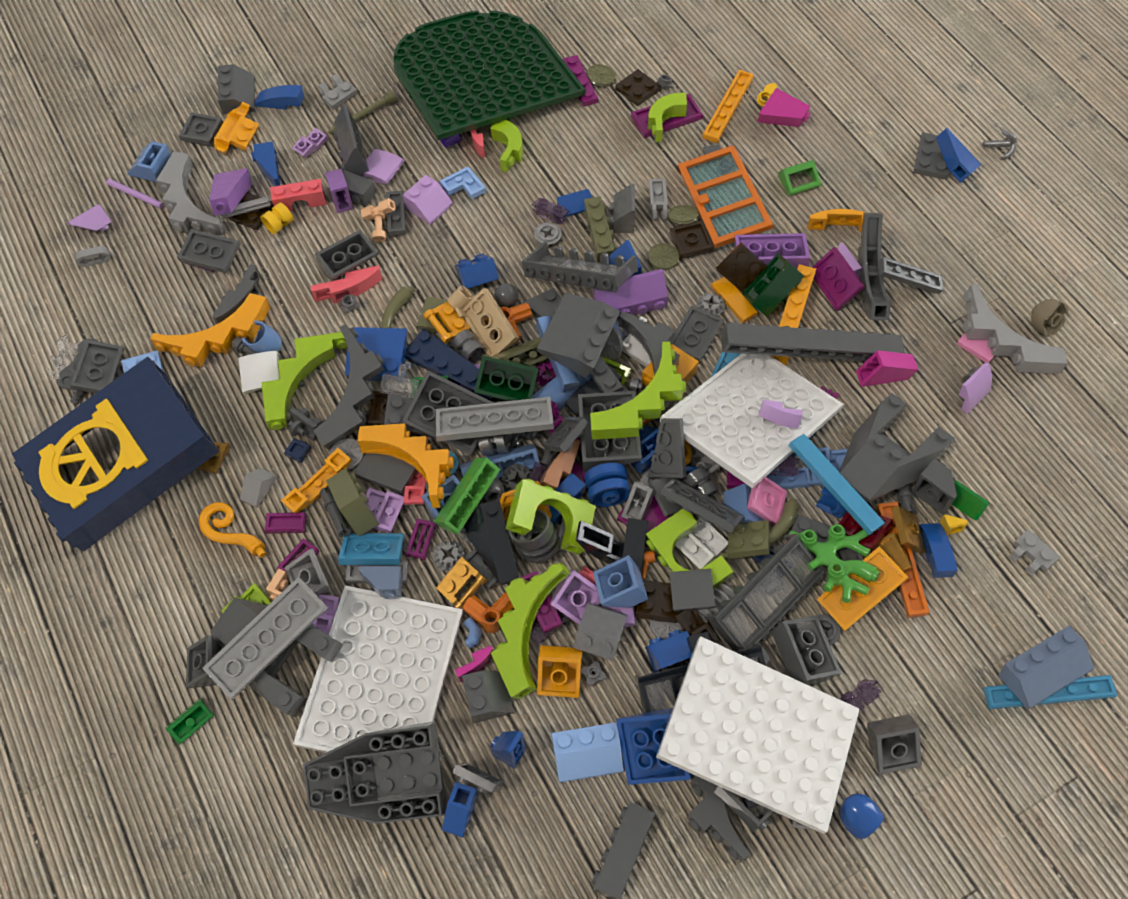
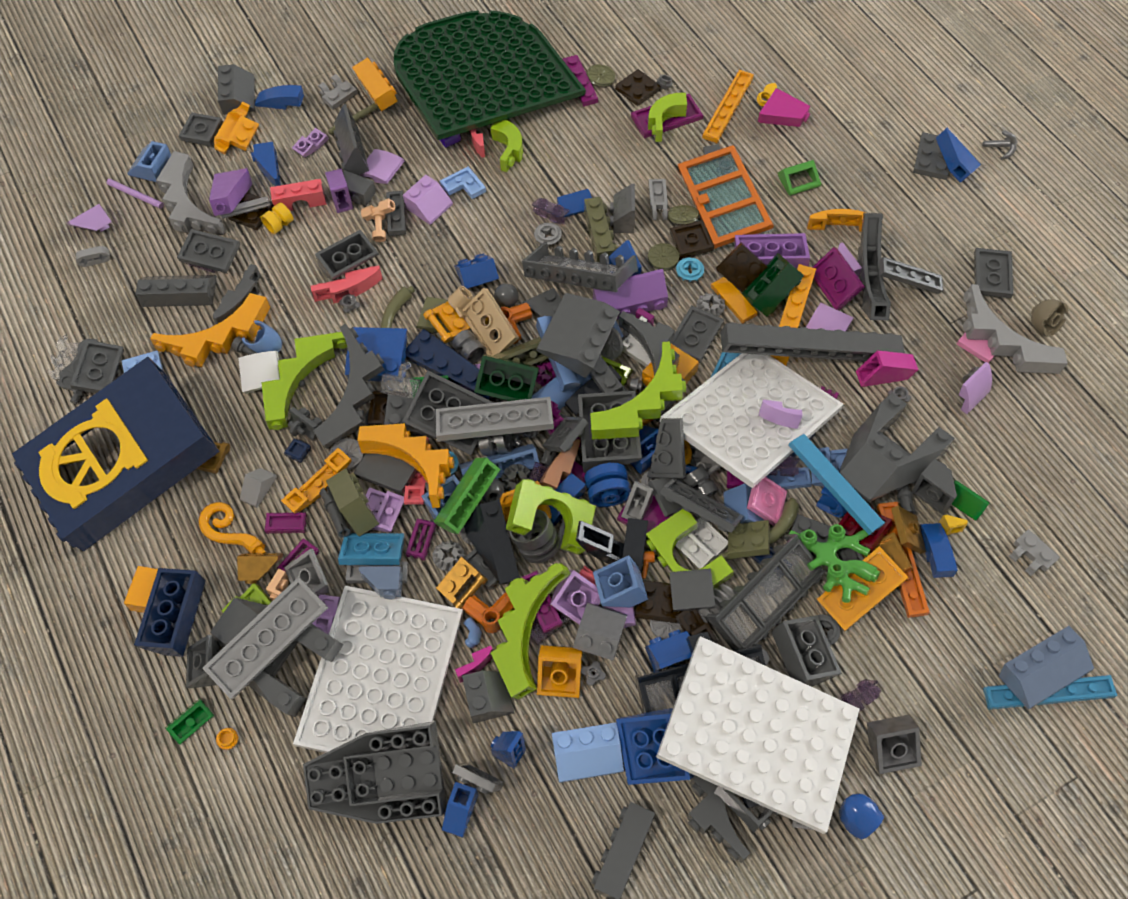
none -> light orange brick [124,566,158,613]
none -> dark blue slope [134,568,206,657]
none -> dark grey slope [135,275,217,307]
none -> light orange plate [216,728,238,750]
none -> pearl gold slope [237,553,283,584]
none -> light orange brick [352,57,398,112]
none -> magenta tile [636,308,654,326]
none -> medium azure gear [676,258,704,282]
none -> lavender slope [806,303,854,331]
none -> flat silver plate [888,386,911,402]
none -> dark grey plate [974,248,1013,298]

